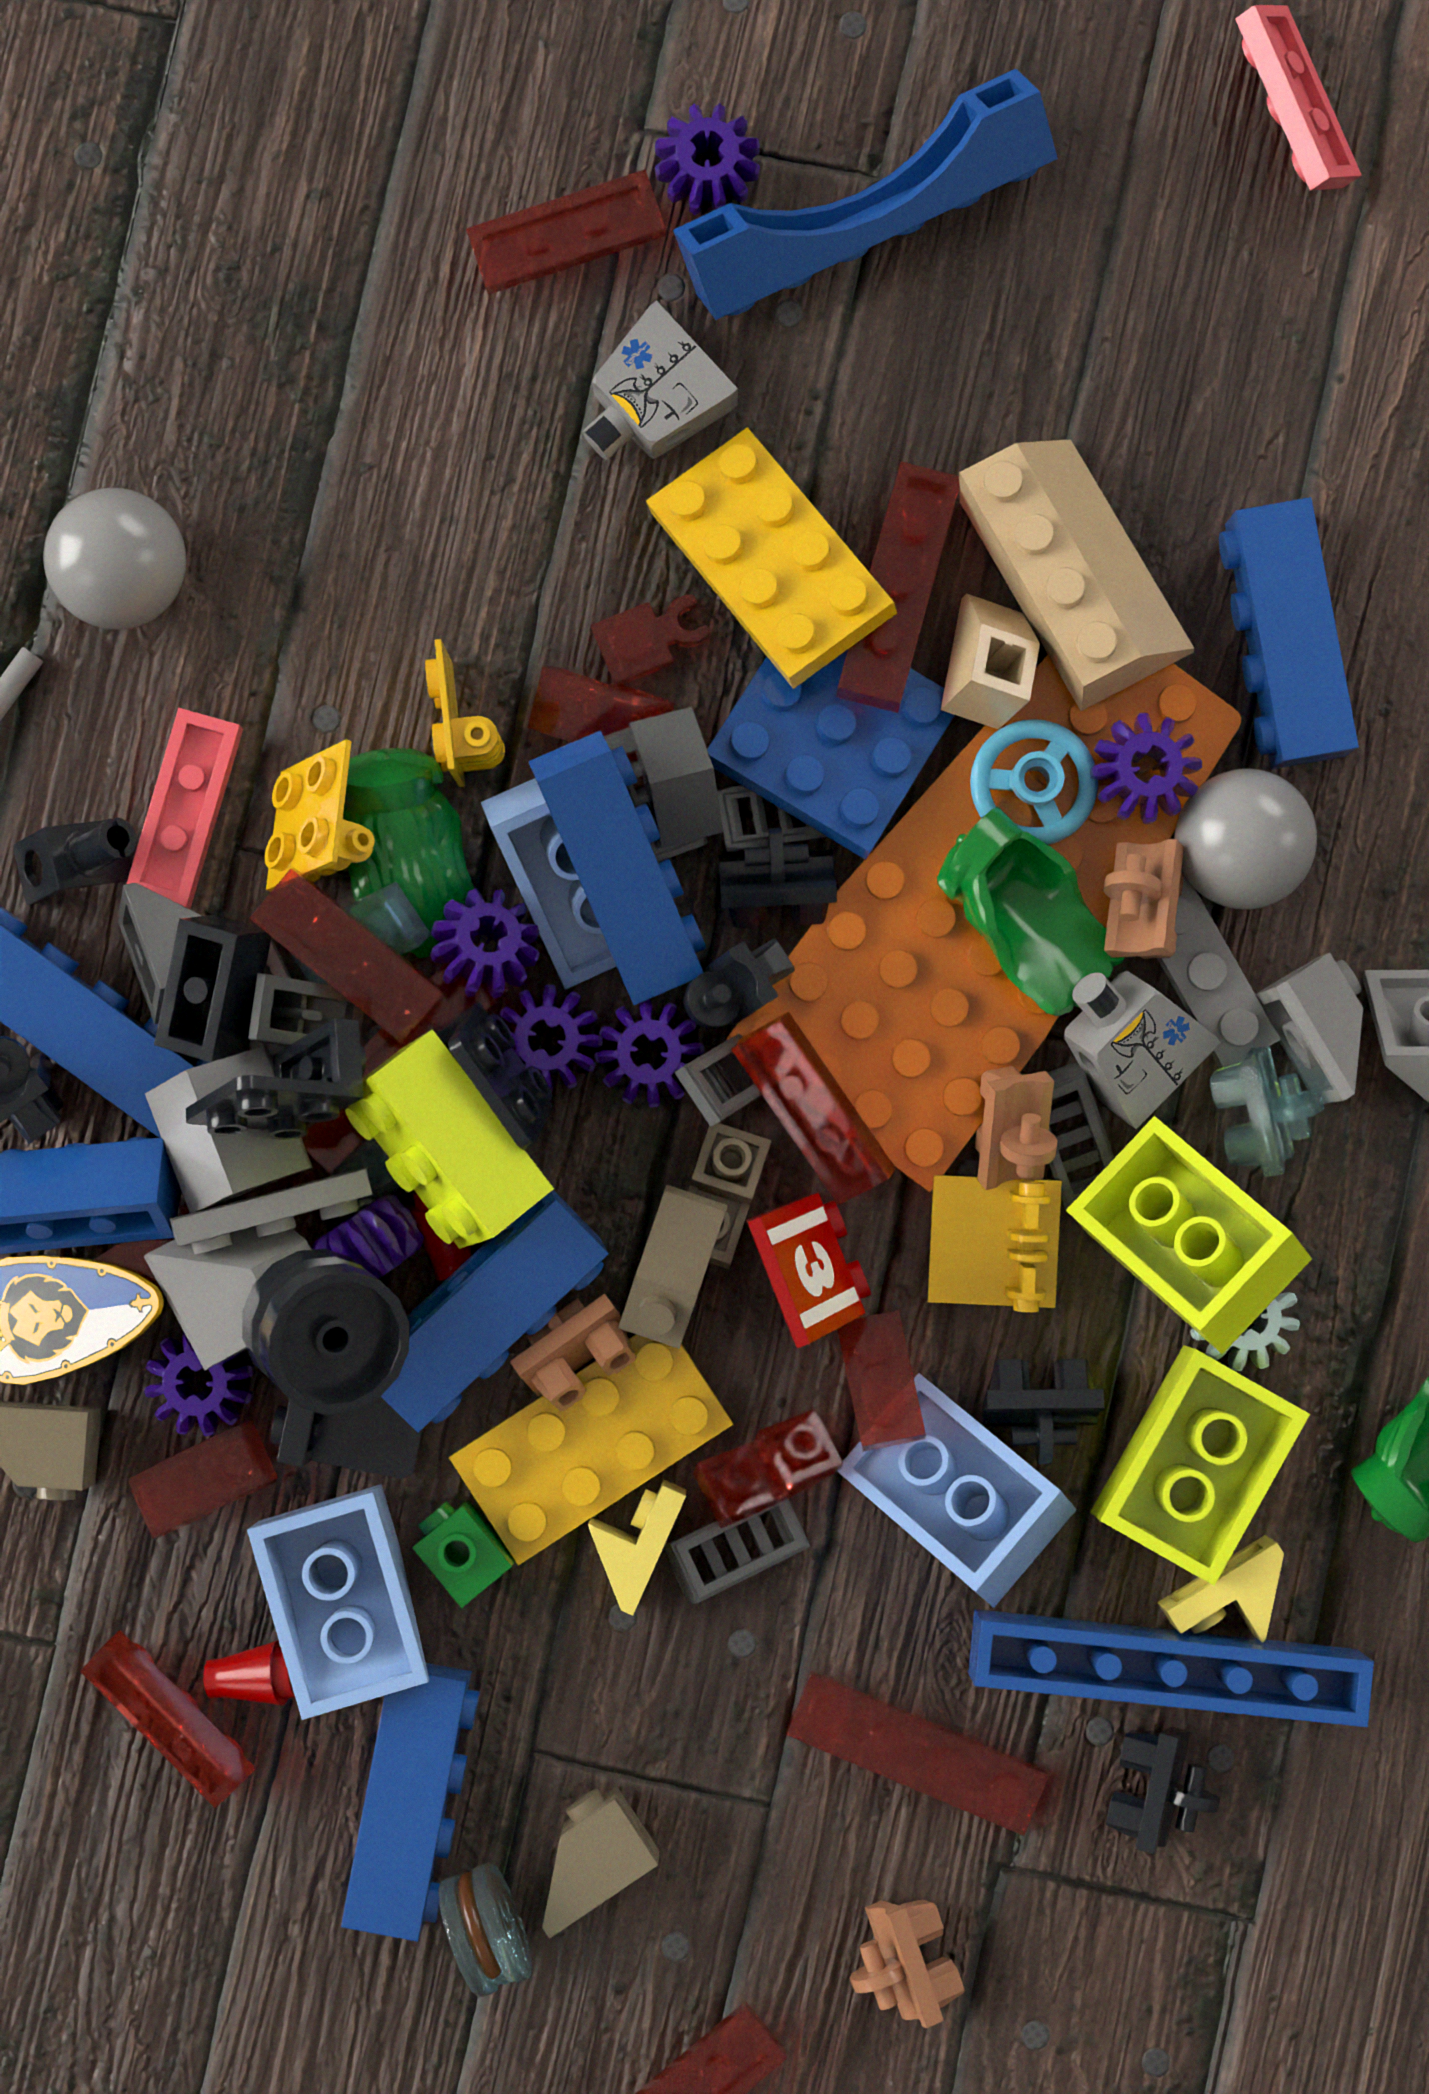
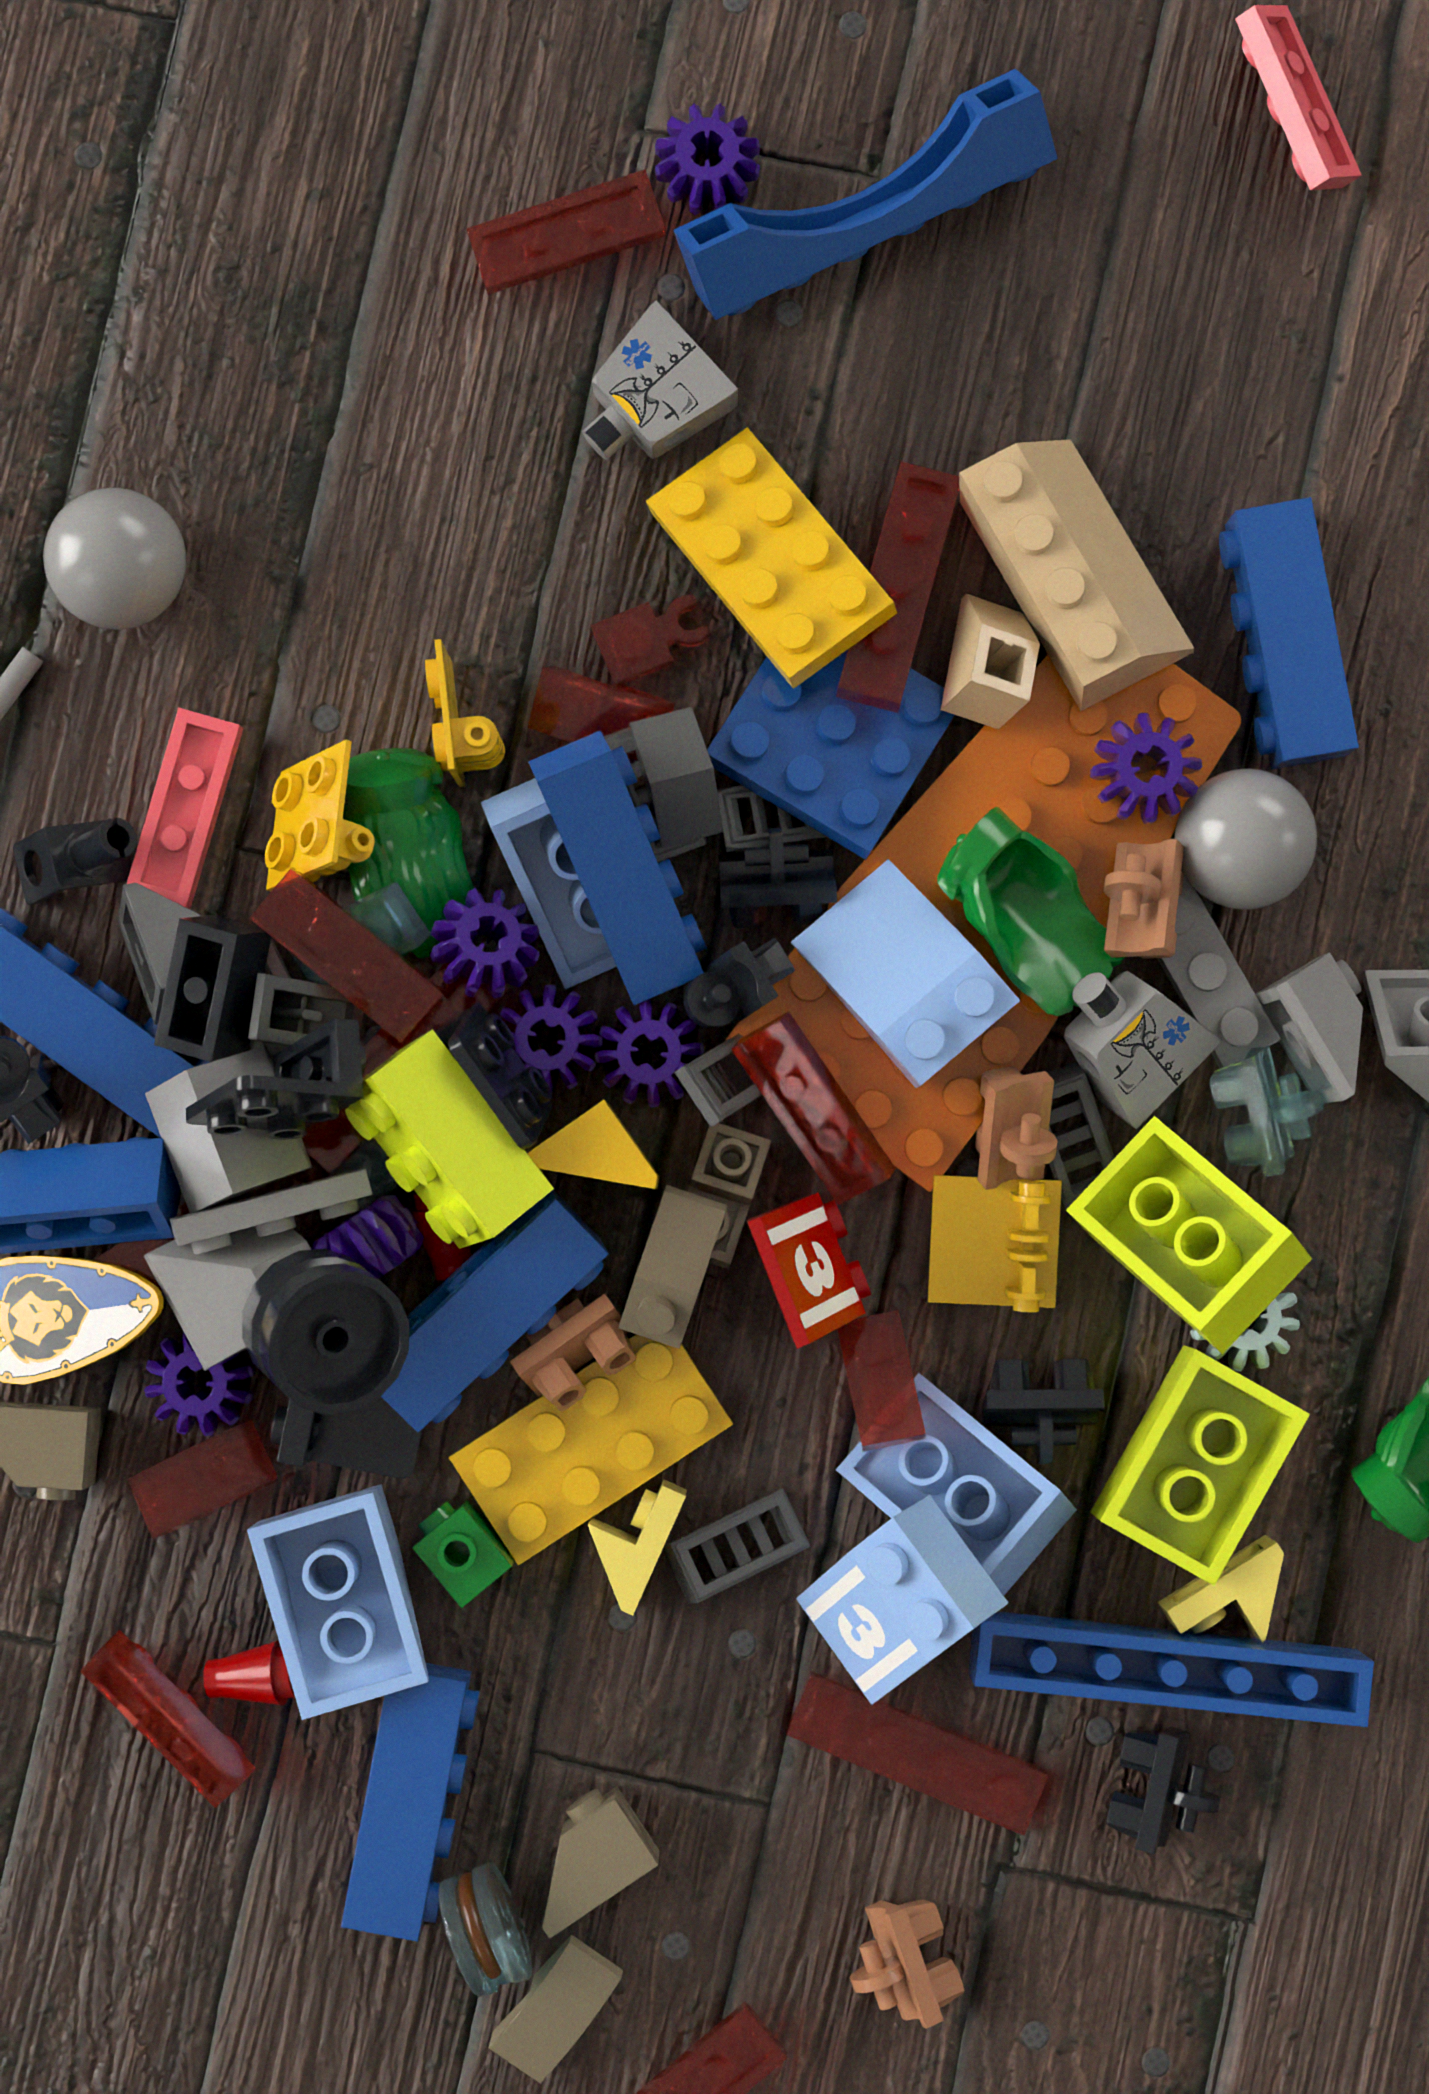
clear red slope [693,1409,844,1529] -> none
medium azure piece [970,719,1098,845] -> none
none -> dark tan slope [488,1935,623,2083]
none -> yellow slope [527,1100,660,1189]
none -> light blue slope [791,859,1020,1088]
none -> light blue slope [796,1494,1008,1705]

